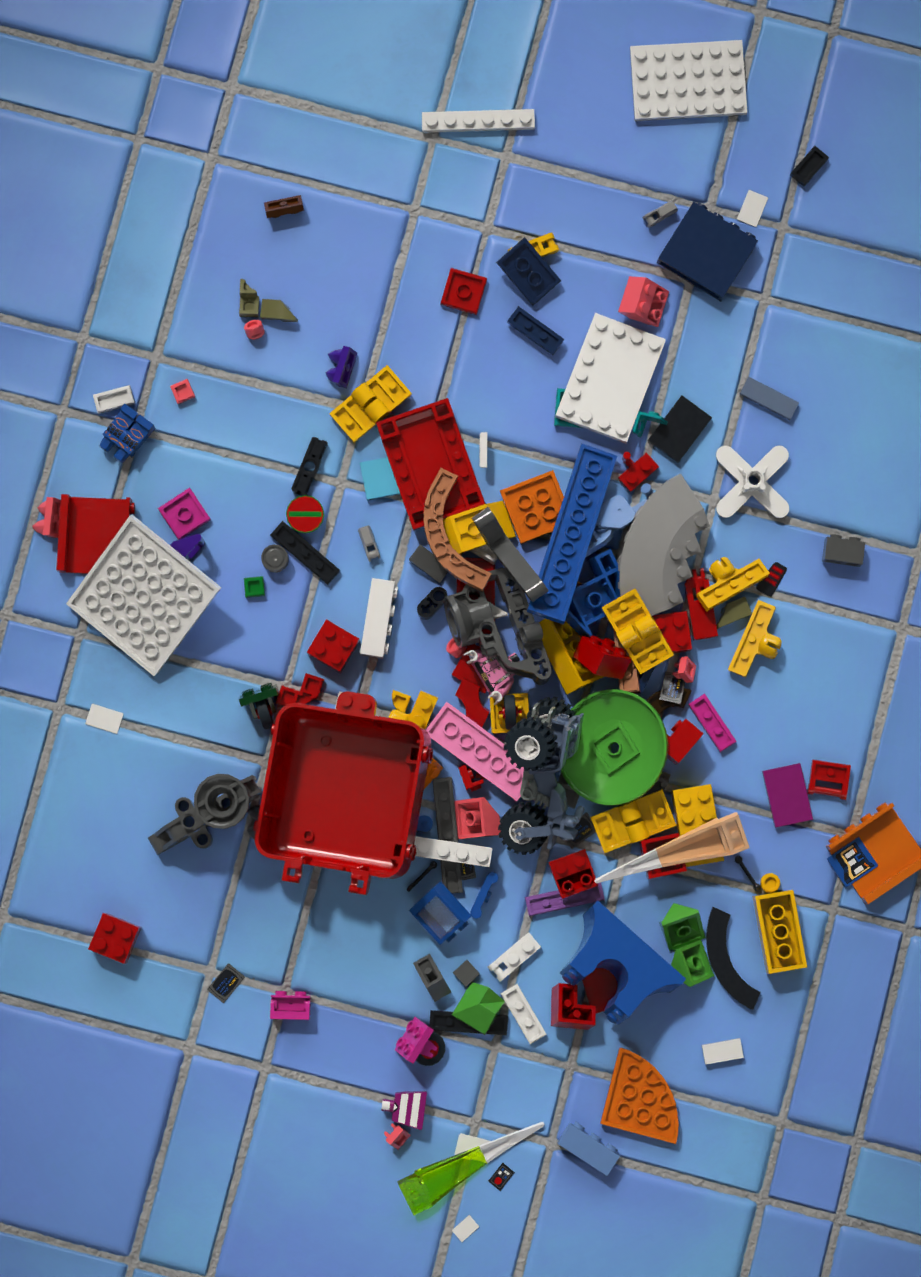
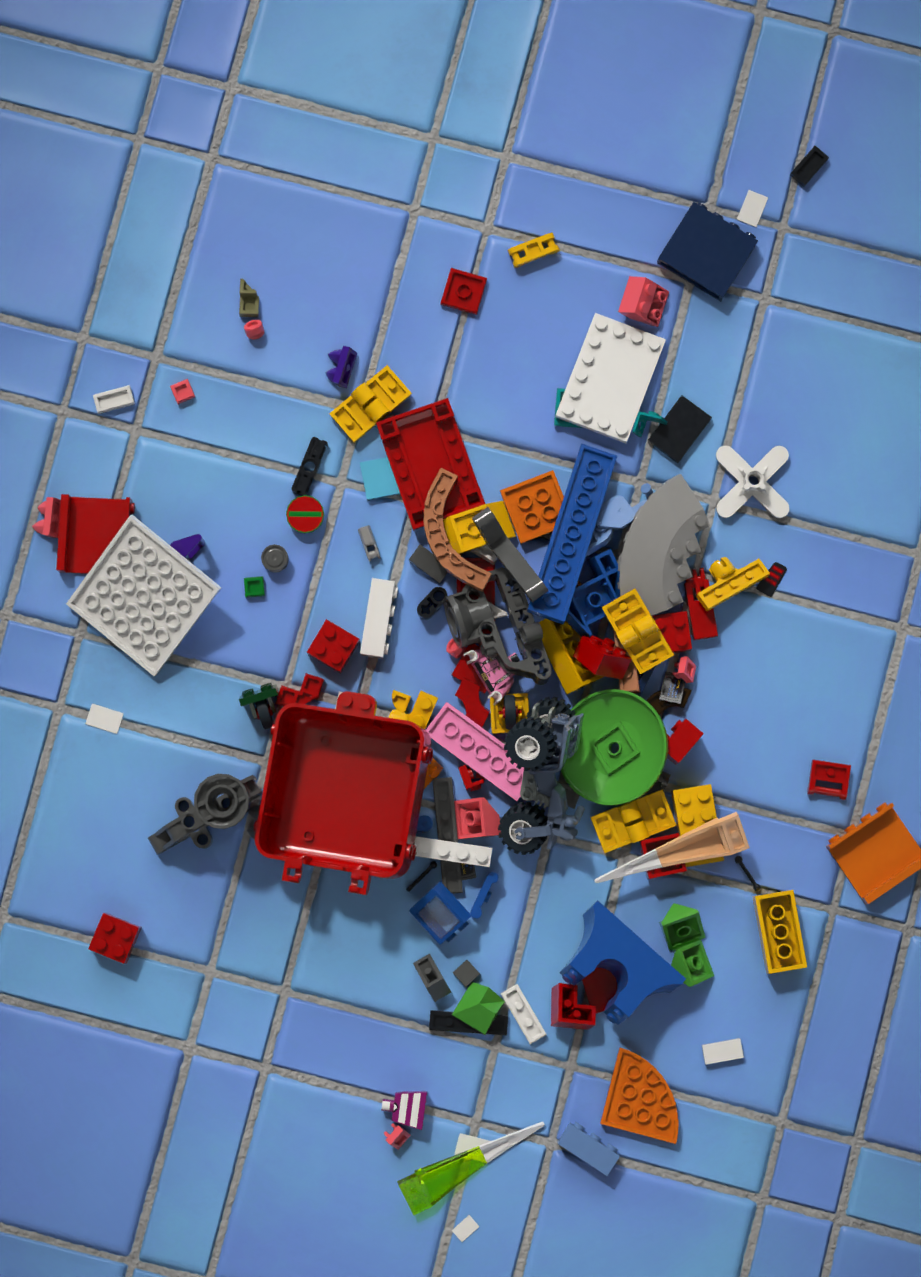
blue hips [99,403,156,463] -> none
dark pink tile [158,487,211,540] -> none
sticker [207,963,245,1003] -> none
olive slope [260,299,298,322] -> none
reddish brown plate [264,195,304,218] -> none
black tile [270,521,340,585] -> none
dark pink hinge [270,991,311,1020] -> none
dark pink plate [395,1017,445,1066] -> none
white plate [422,109,535,133] -> none
white tile [479,432,487,468] -> none
white plate [488,932,541,982] -> none
black sticker [488,1163,515,1191] -> none
dark blue tile [496,237,561,306] -> none
dark blue plate [507,306,564,355] -> none
medium lavender tile [525,883,605,916] -> none
red slope [548,849,598,899] -> none
sticker [566,812,596,849] -> none
red plate [618,452,659,493] -> none
white plate [630,40,747,121] -> none
light grey bar [642,200,678,228] -> none
dark pink tile [688,694,737,752] -> none
black tile [706,907,761,1010] -> none
olive slope [716,597,752,629] -> none
yellow plate [728,600,782,678] -> none
sand blue tile [740,377,799,420] -> none
yellow tile [760,873,780,893] -> none
magenta tile [762,763,813,828] -> none
dark grey brick [822,534,865,567] -> none
sticker [827,837,878,887] -> none

